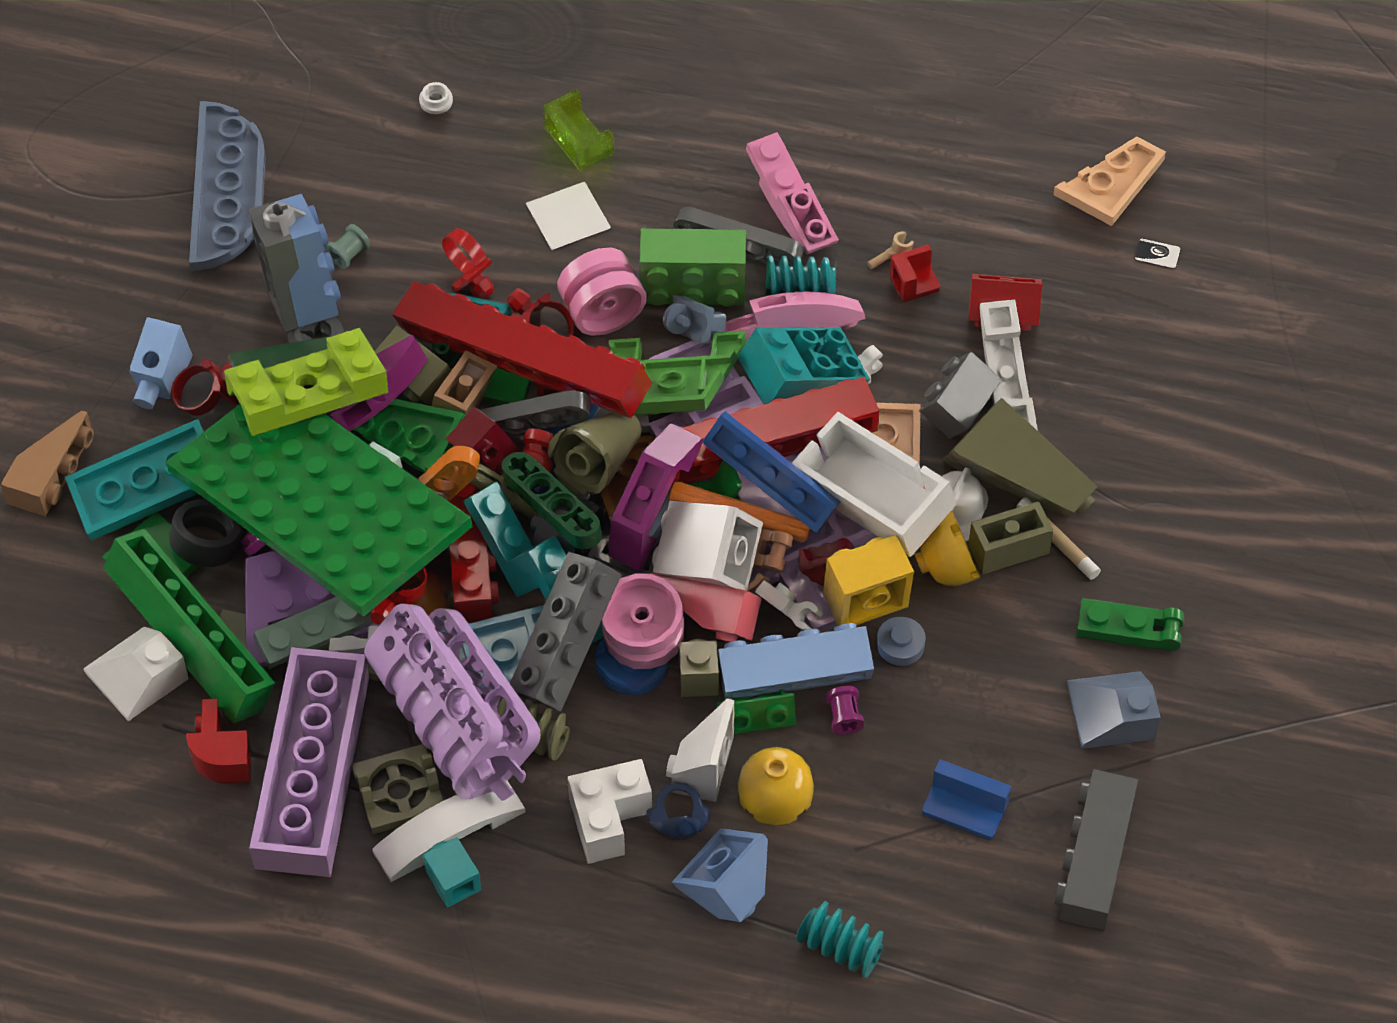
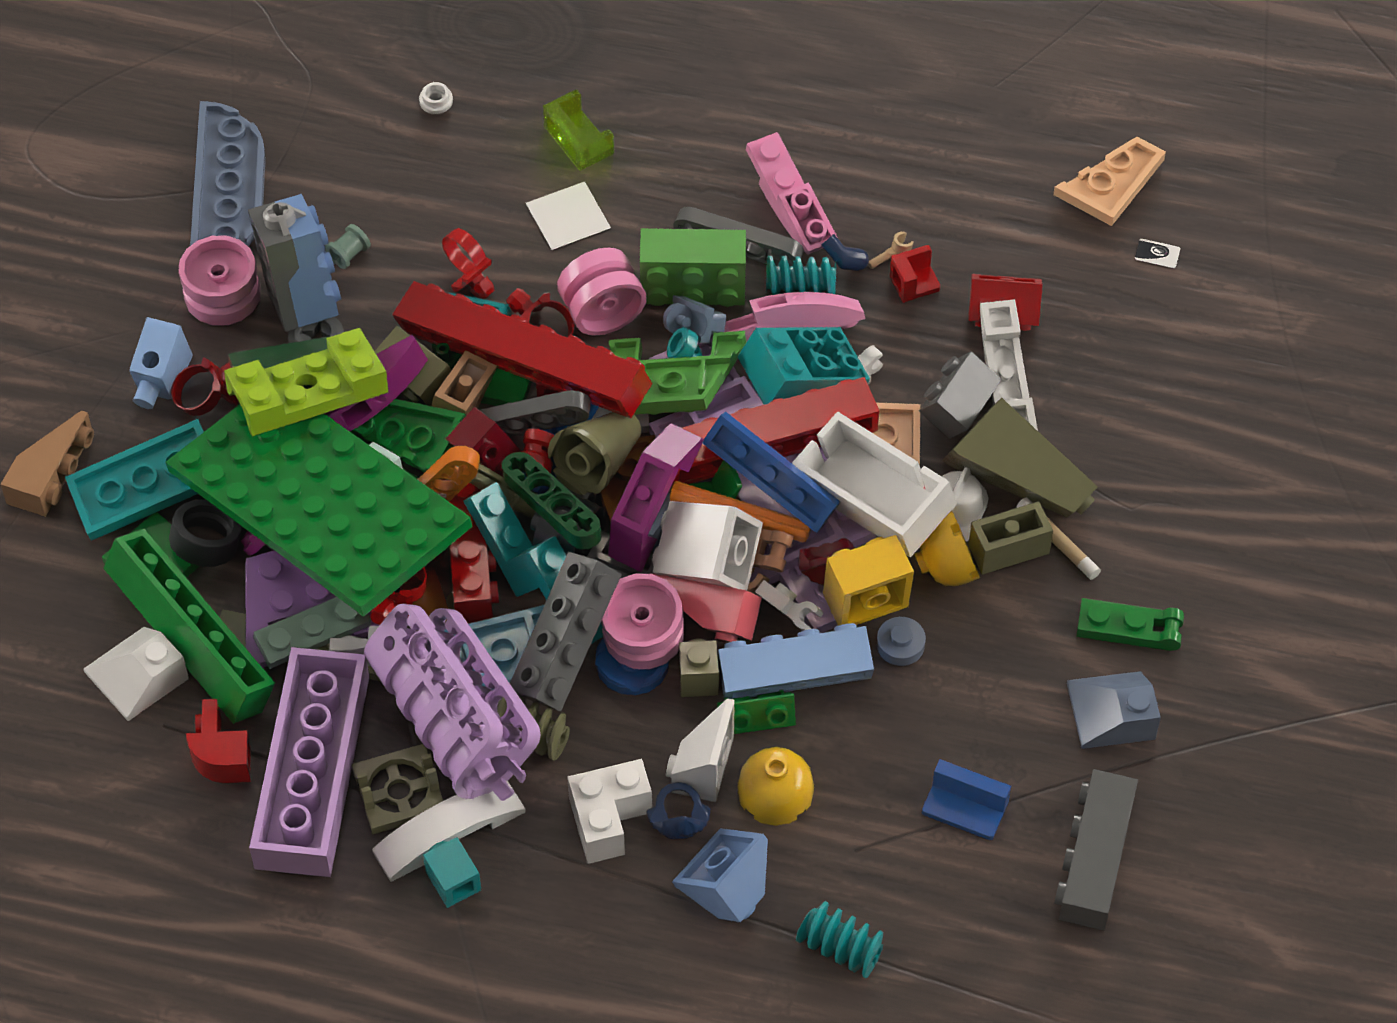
magenta bush [825,686,864,735] -> none
none -> bright pink wheel [179,236,261,325]
none -> teal tile [667,327,703,358]
none -> dark blue arm [821,234,869,271]

